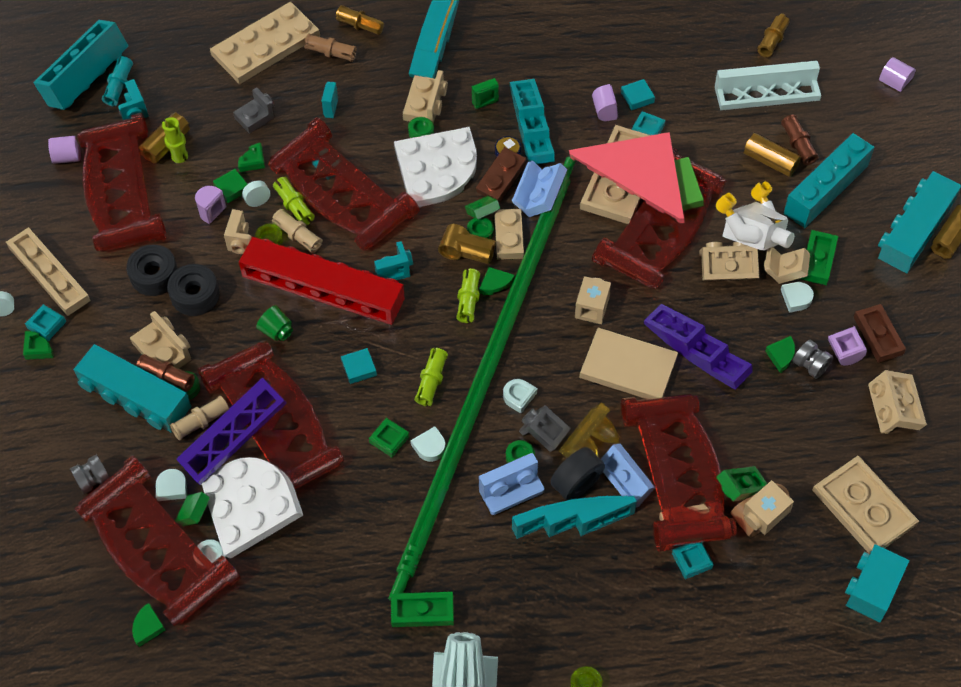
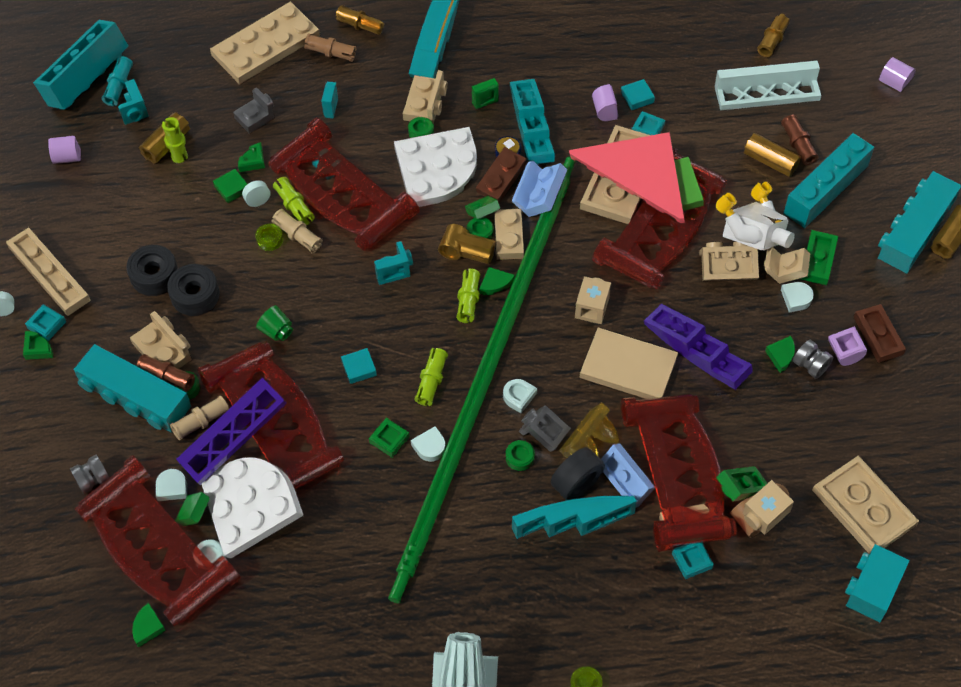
clear red piece [77,113,167,252] -> none
lavender brick [195,186,226,224] -> none
tan bracket [224,209,252,254] -> none
red brick [239,237,405,325] -> none
green plate [391,592,454,627] -> none
light blue bracket [479,453,544,515] -> none
tan bracket [868,370,927,434] -> none

